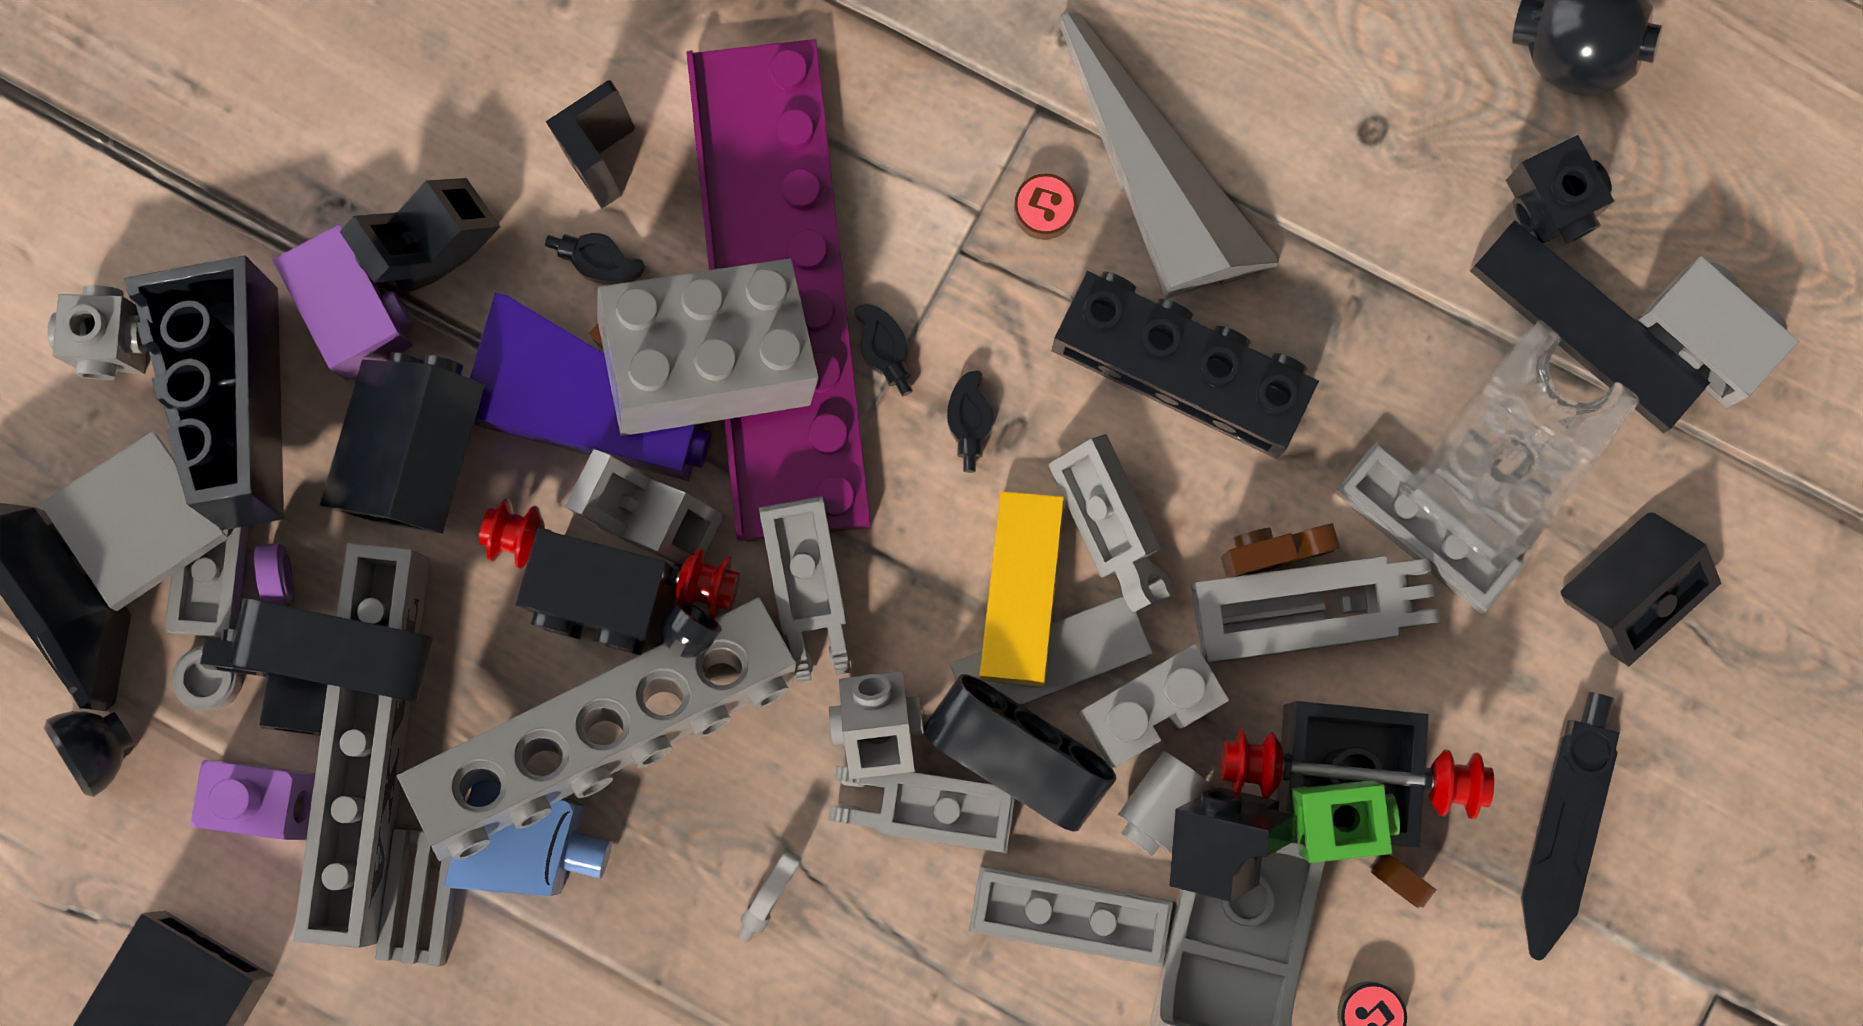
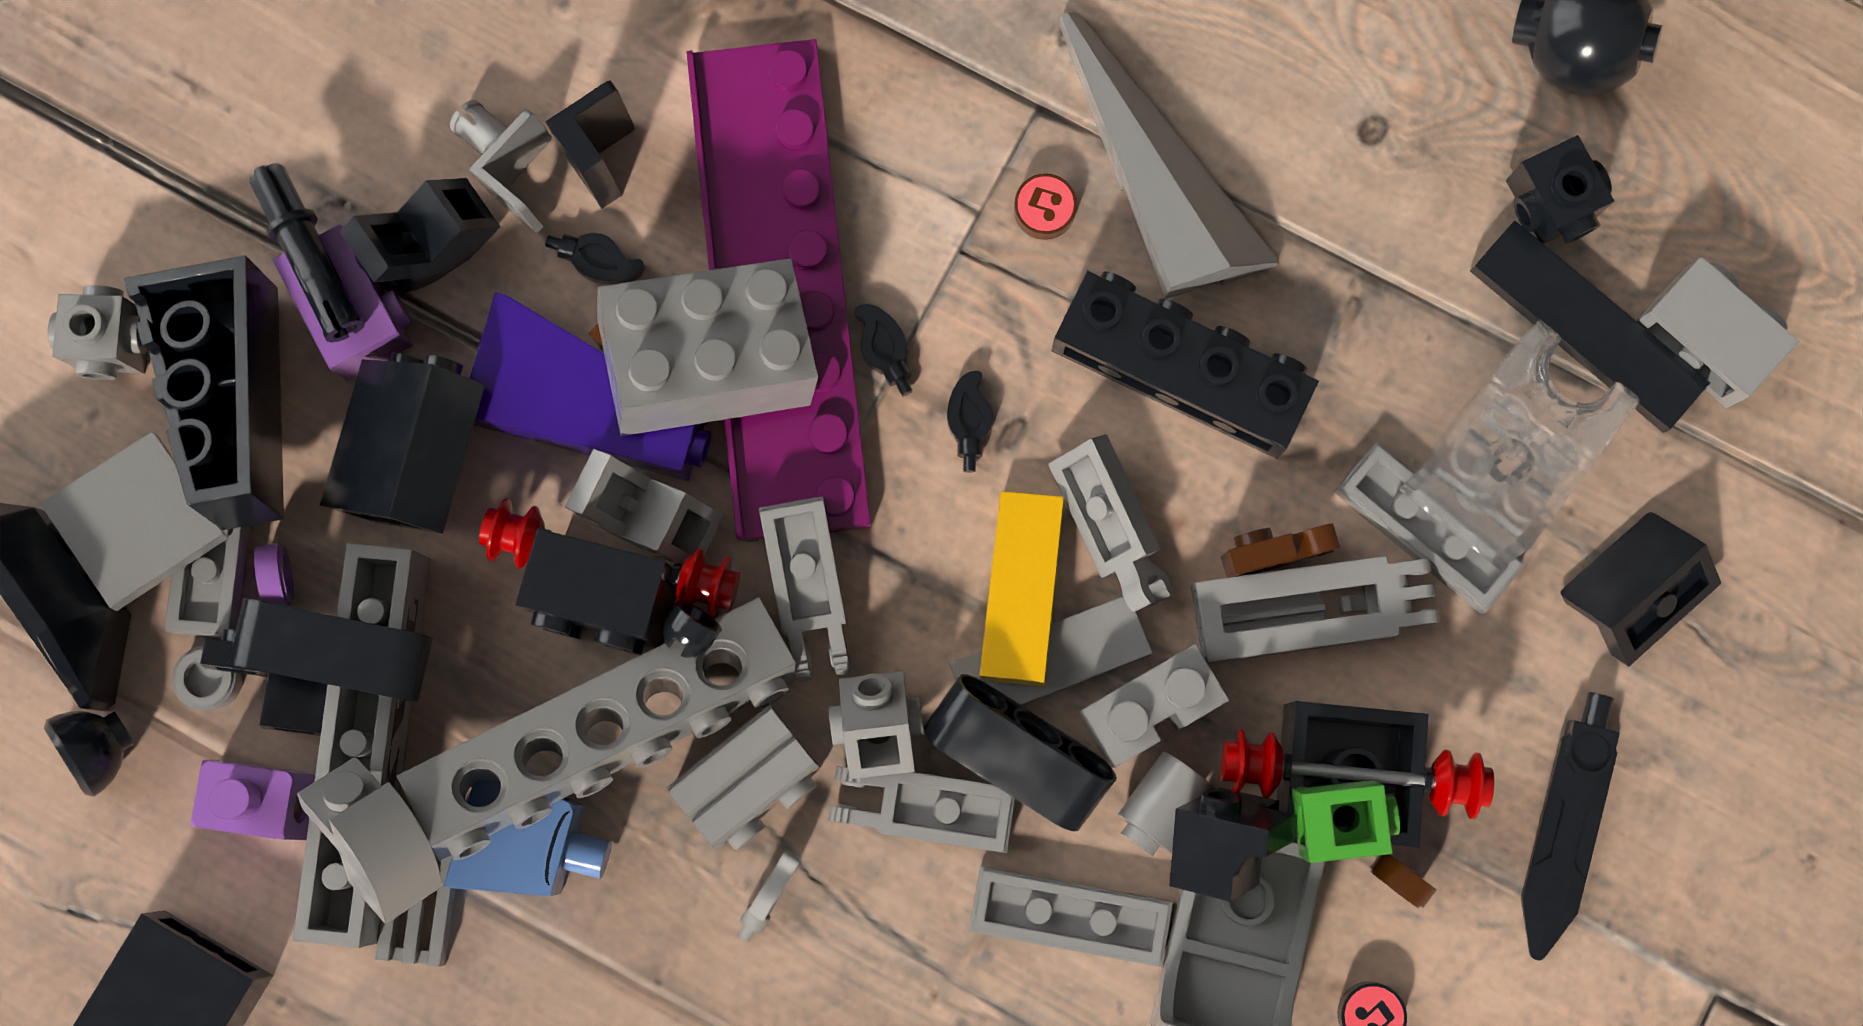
none -> black axle [249,163,365,343]
none -> light grey brick [297,756,443,925]
none -> light grey bracket [450,100,551,233]
none -> light grey brick [666,705,821,851]

